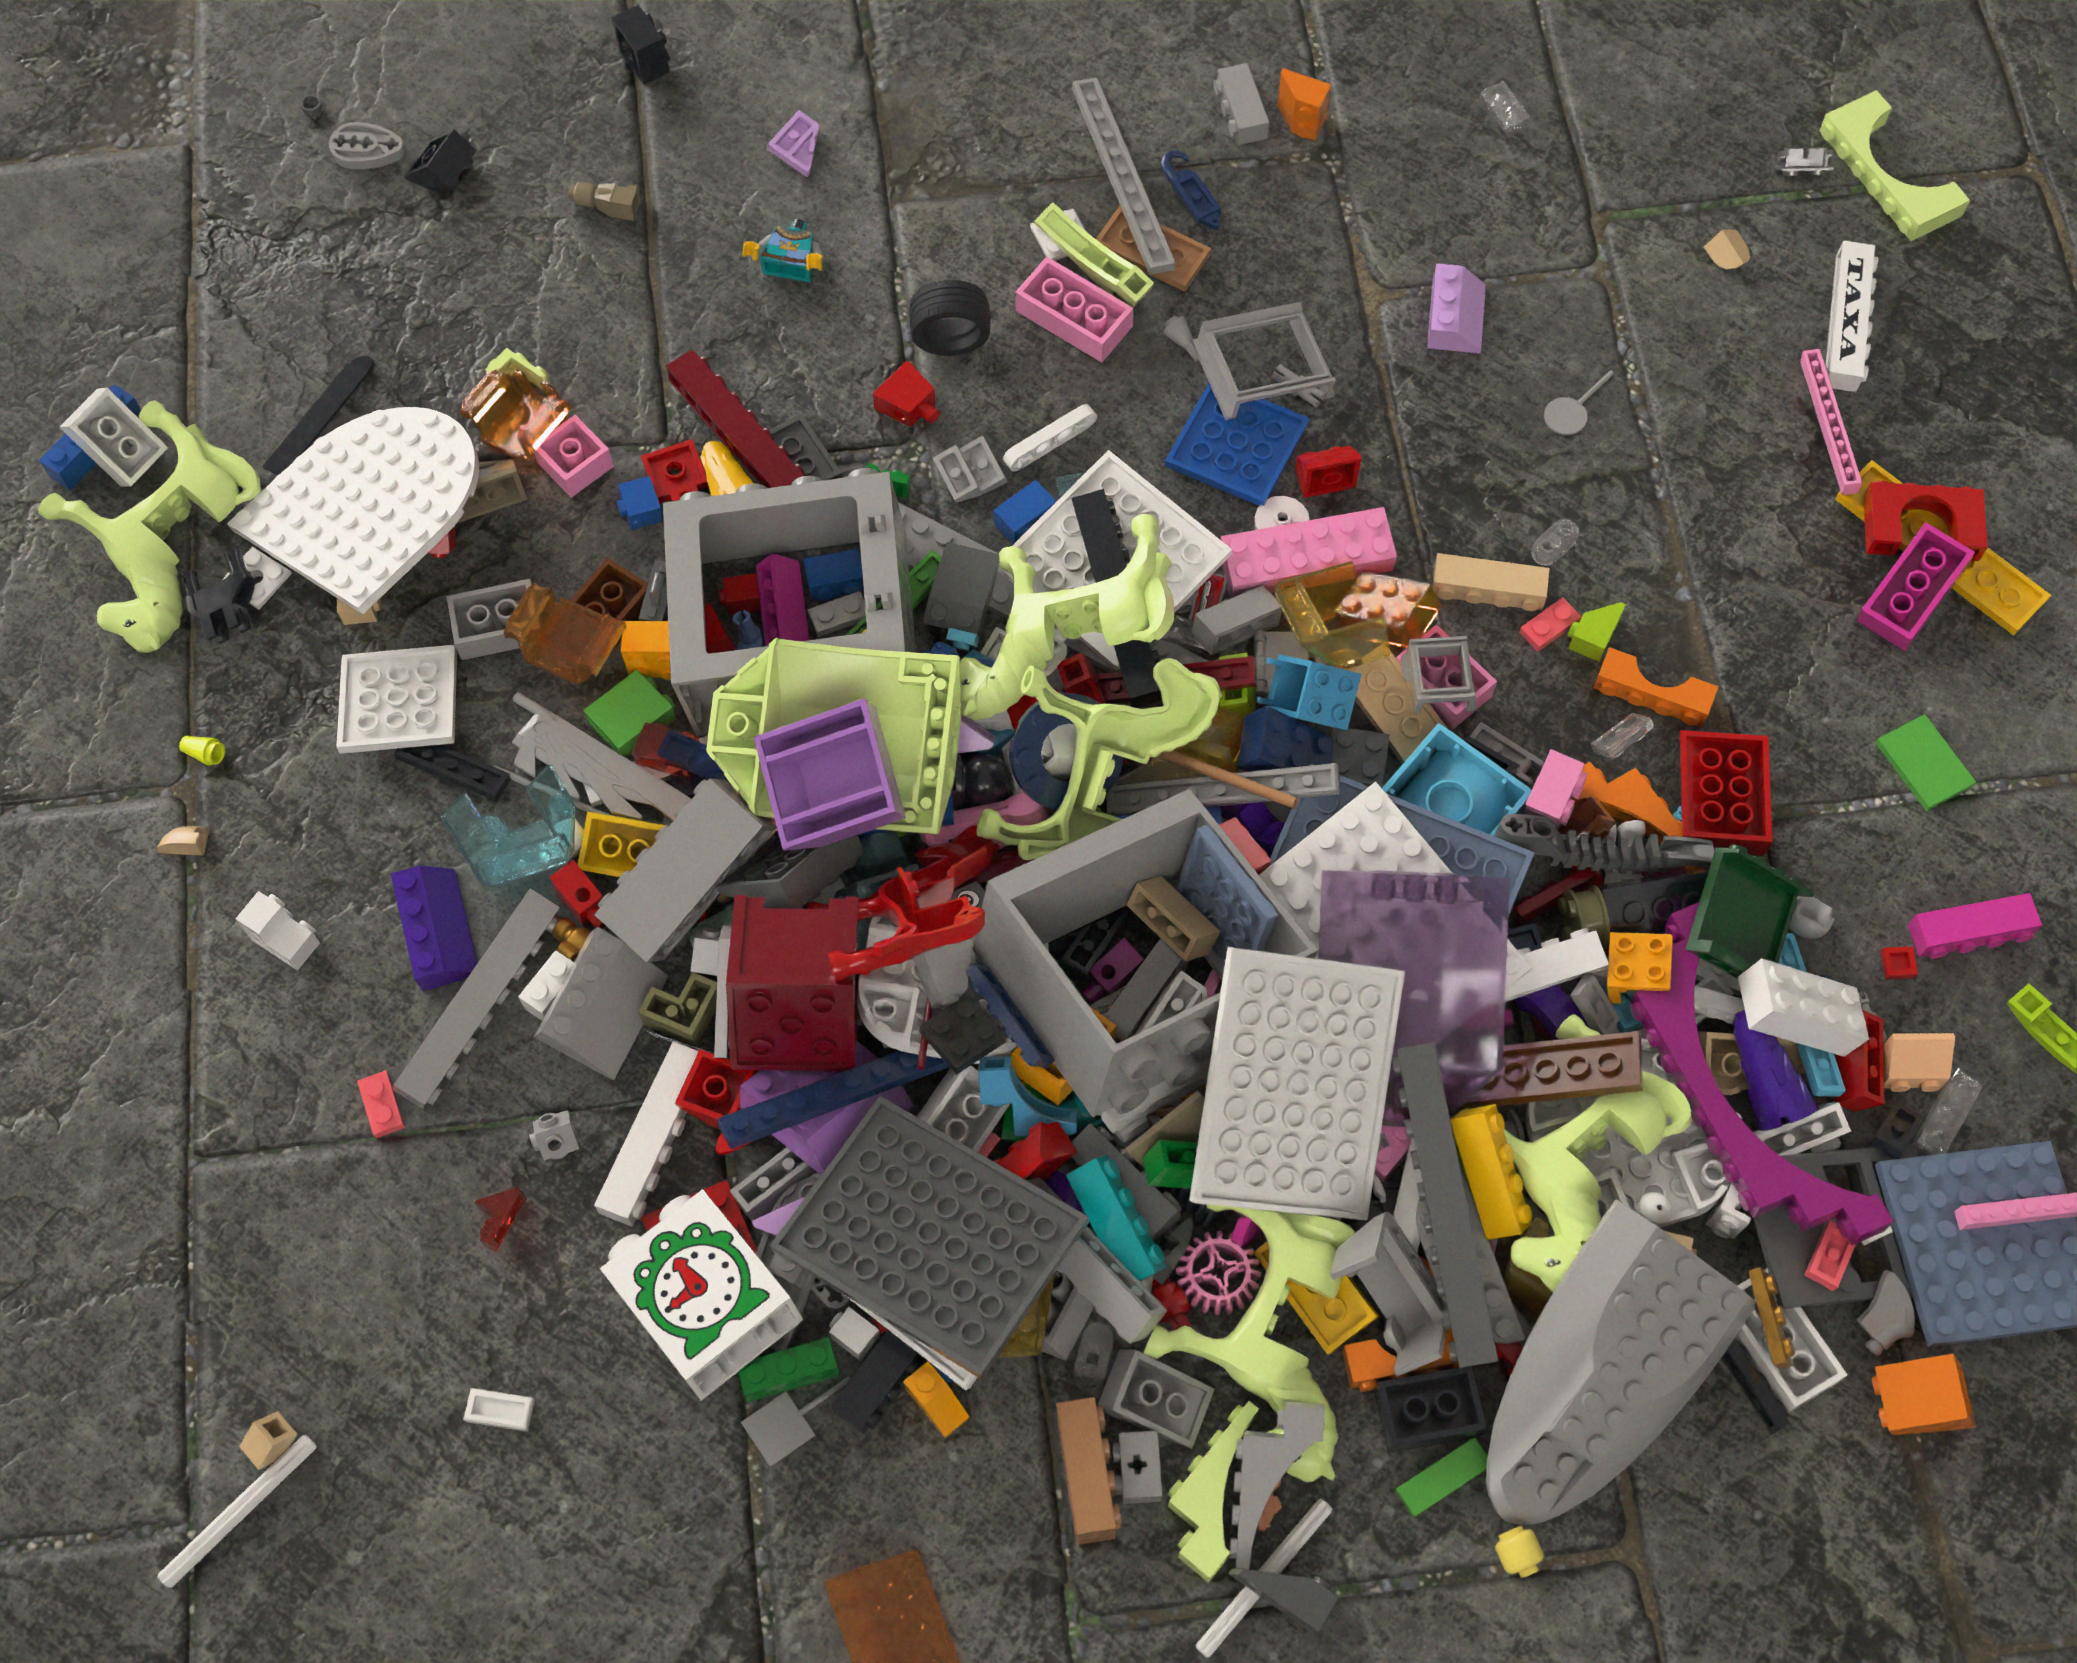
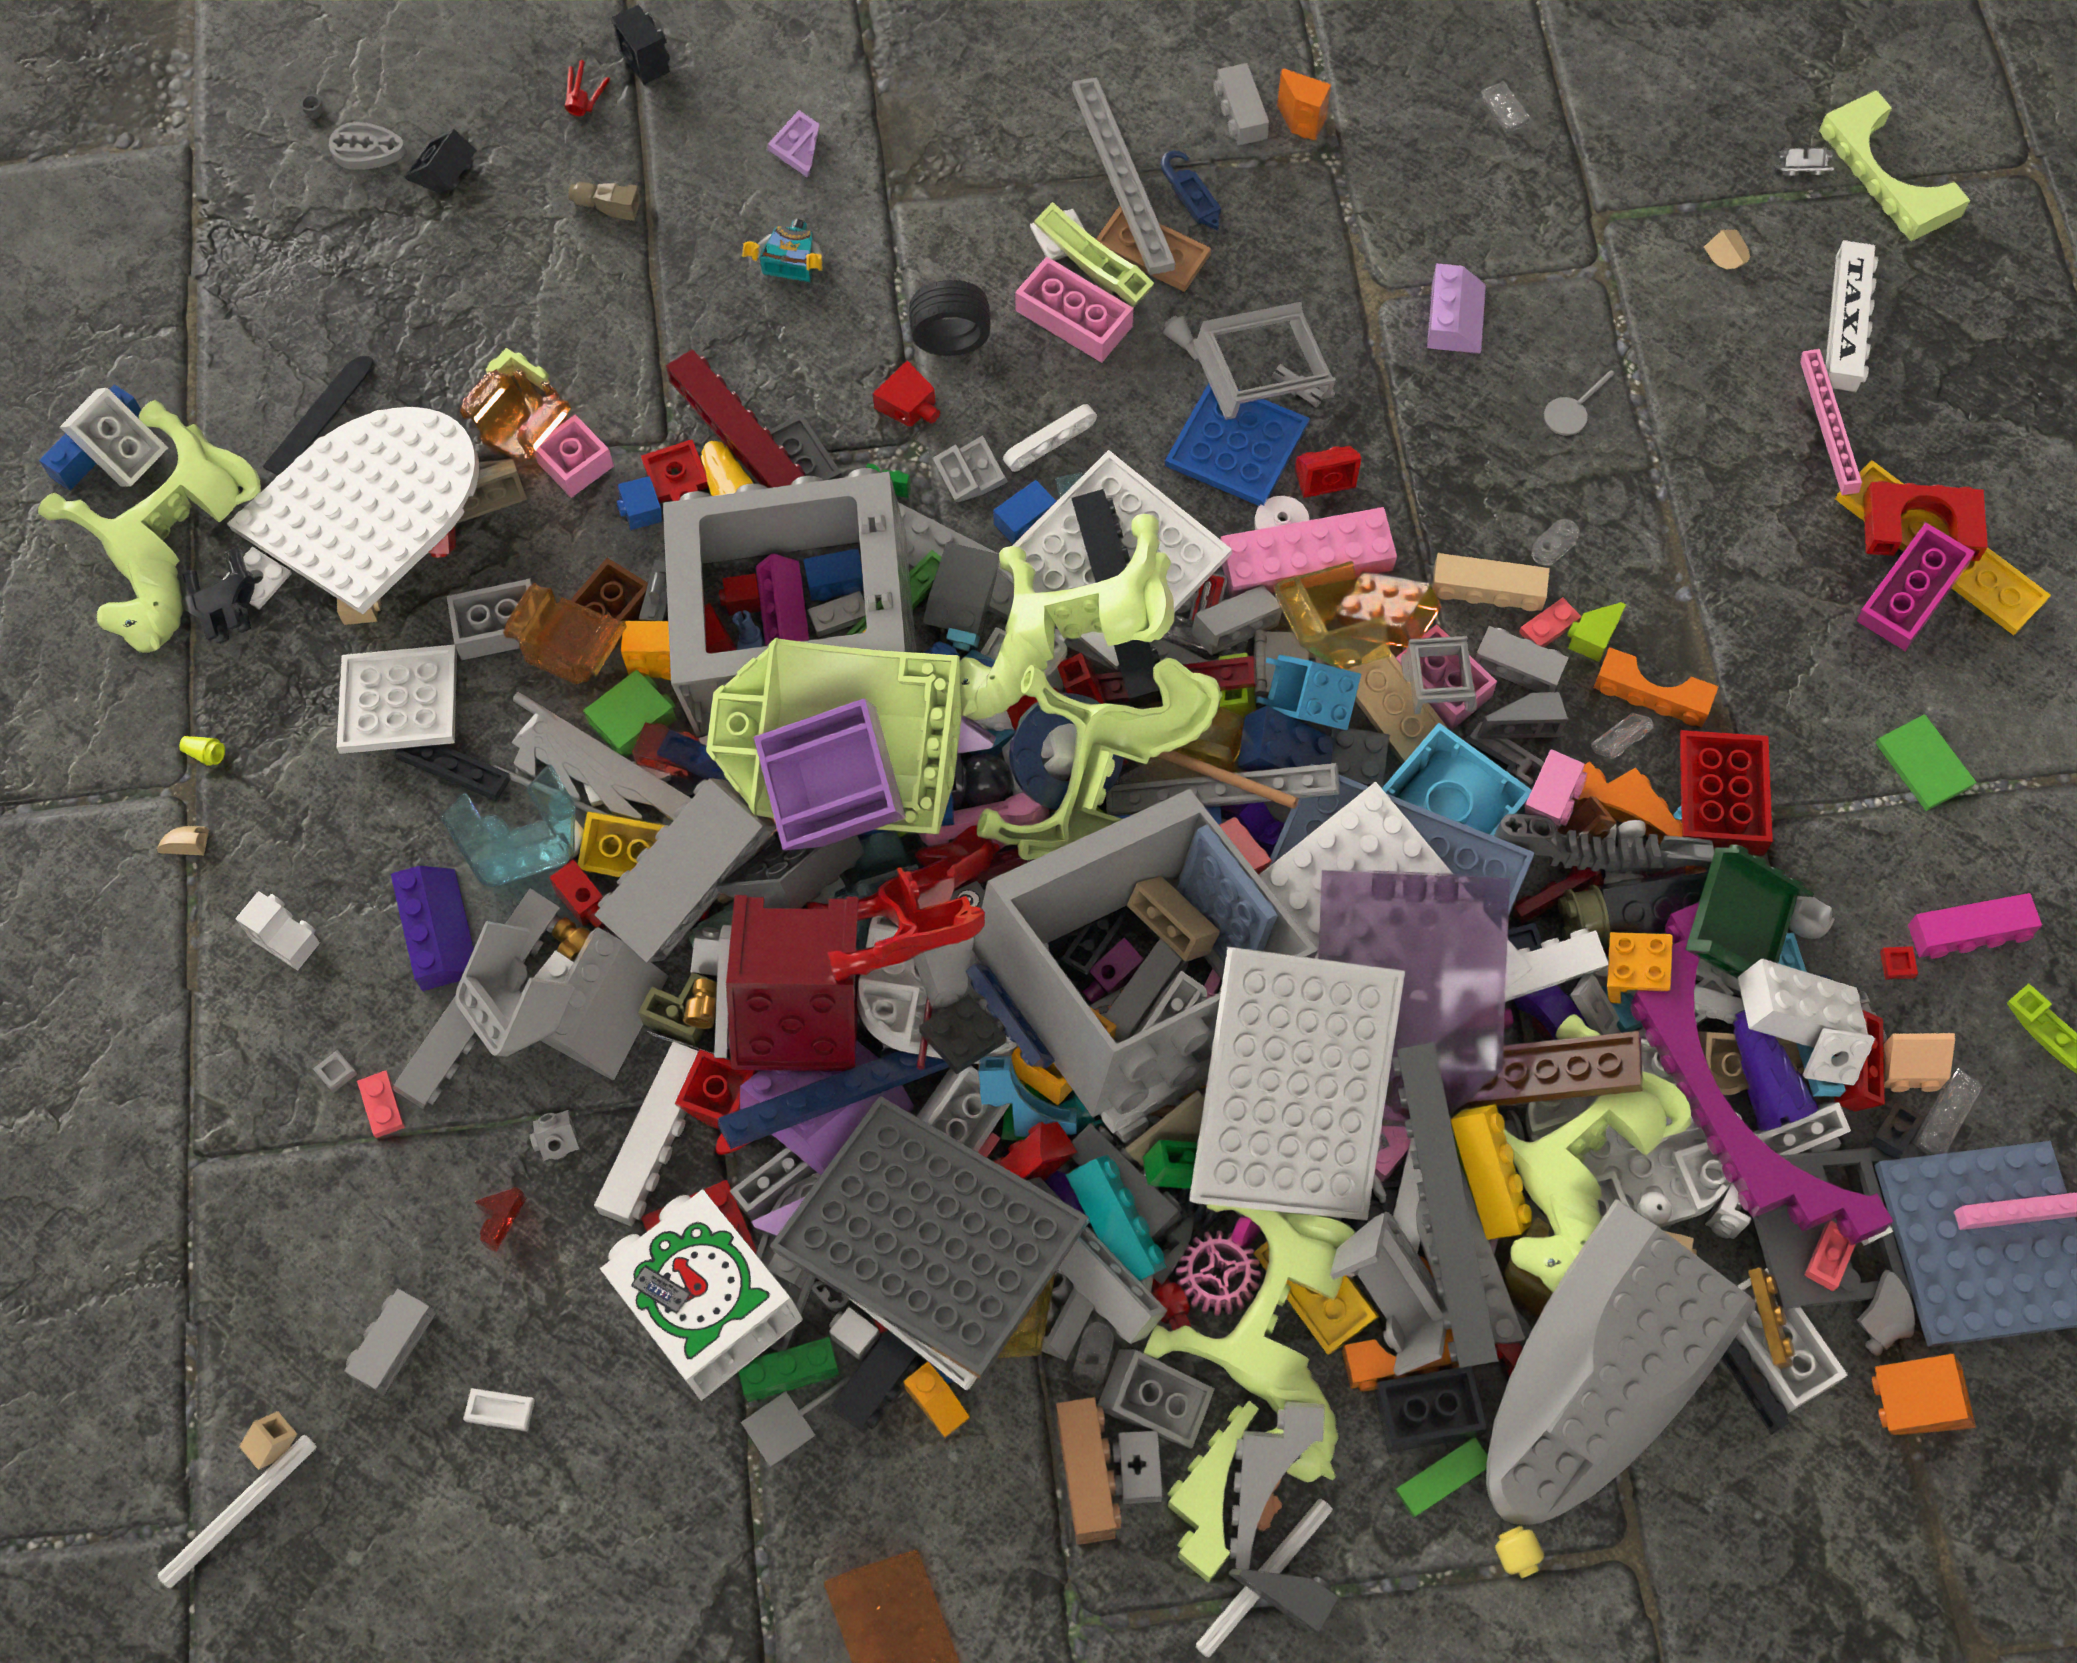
none -> light grey tile [313,1050,357,1093]
none -> light grey brick [344,1289,436,1396]
none -> light grey windscreen [456,921,575,1057]
none -> red plant [564,60,610,116]
none -> sticker [630,1265,692,1314]
none -> pearl gold piece [683,979,717,1029]
none -> light grey brick [1475,626,1569,692]
none -> dark grey slope [1477,692,1568,739]
none -> white piece [1803,1028,1875,1085]

